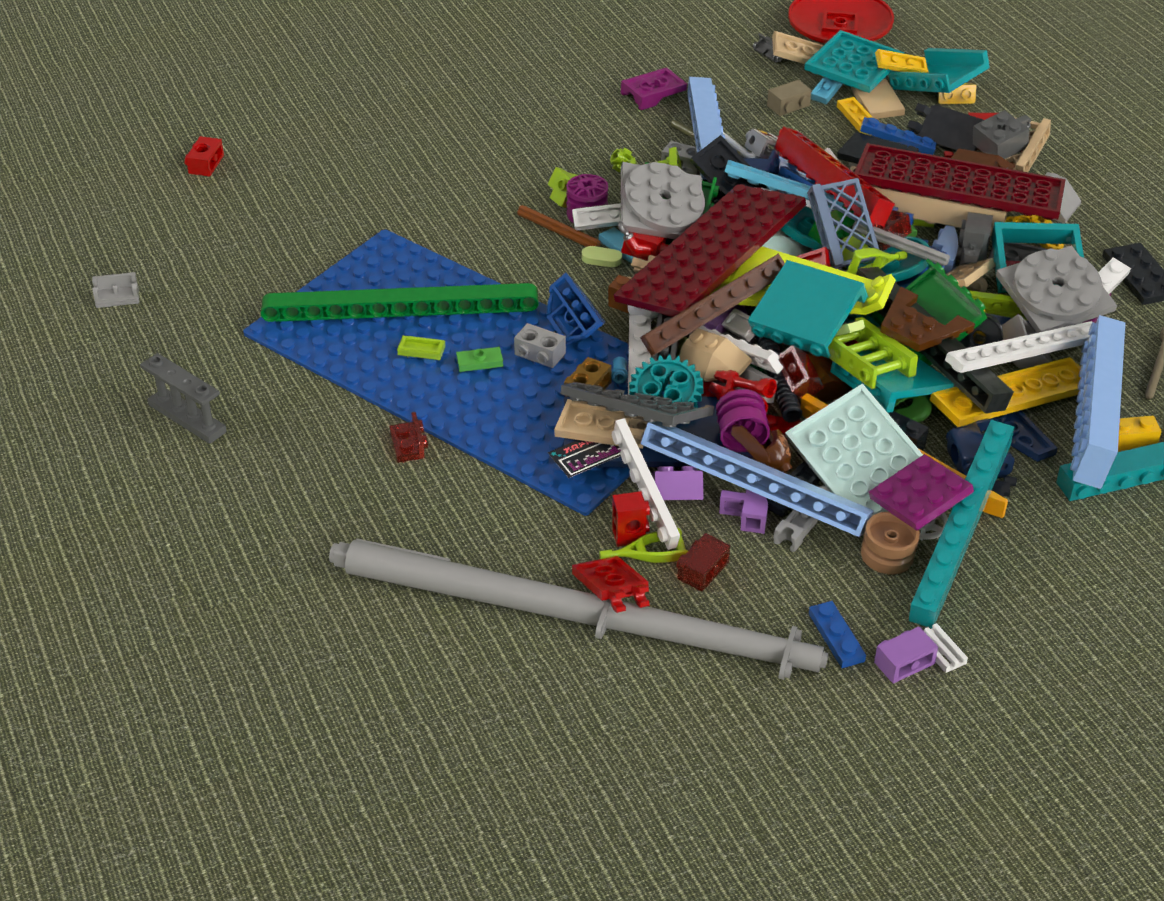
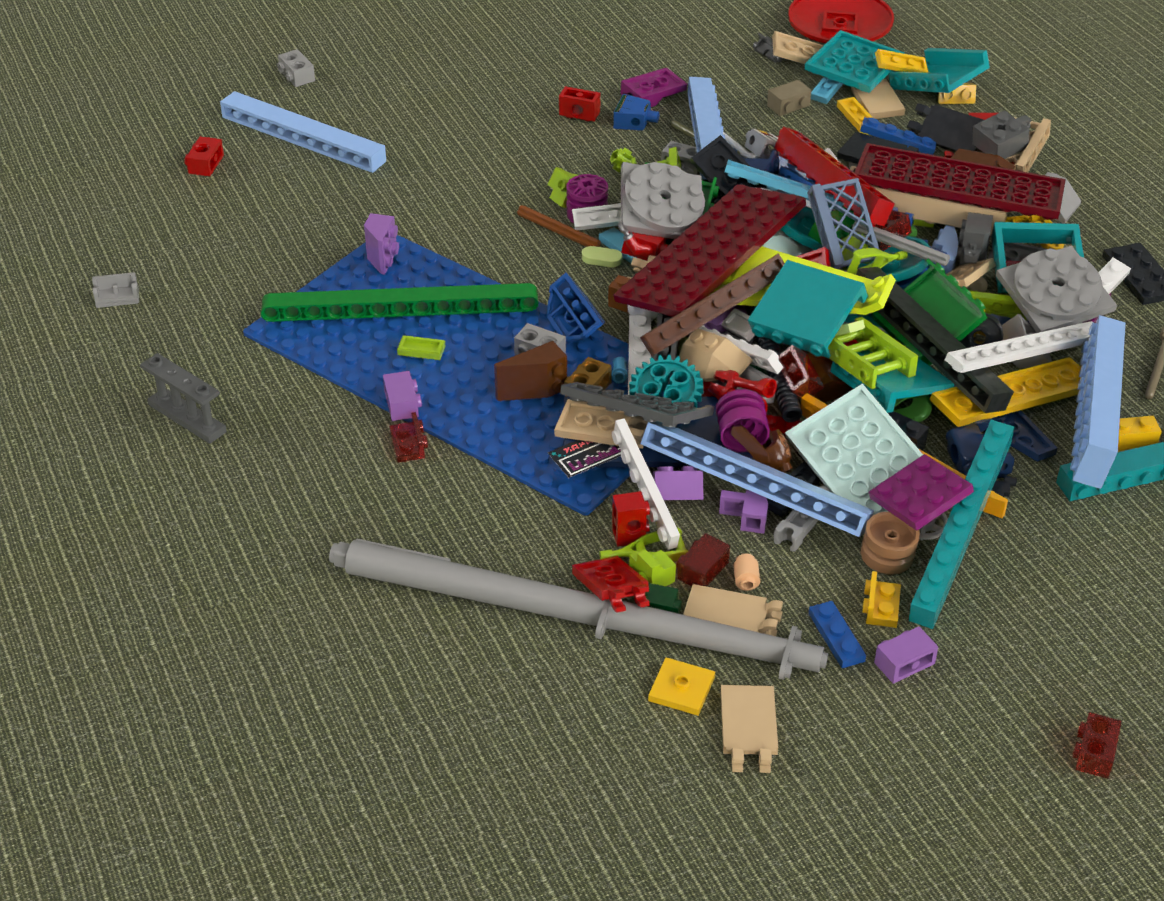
bright green plate [456,347,503,372] -> none
reddish brown wing [880,287,975,352] -> none
white tile [924,623,968,673] -> none
none -> light blue brick [220,91,386,173]
none -> light grey brick [277,49,315,87]
none -> medium lavender slope [364,213,399,274]
none -> medium lavender brick [383,371,422,421]
none -> reddish brown slope [494,341,567,401]
none -> red brick [559,86,600,122]
none -> blue torso [613,94,660,130]
none -> lime brick [629,549,676,586]
none -> dark green brick [645,583,682,614]
none -> yellow plate [648,657,715,716]
none -> tan tile [683,584,783,636]
none -> tan tile [720,685,778,773]
none -> light nougat brick [734,554,760,591]
none -> yellow bracket [862,571,901,628]
none -> clear red brick [1072,712,1122,779]

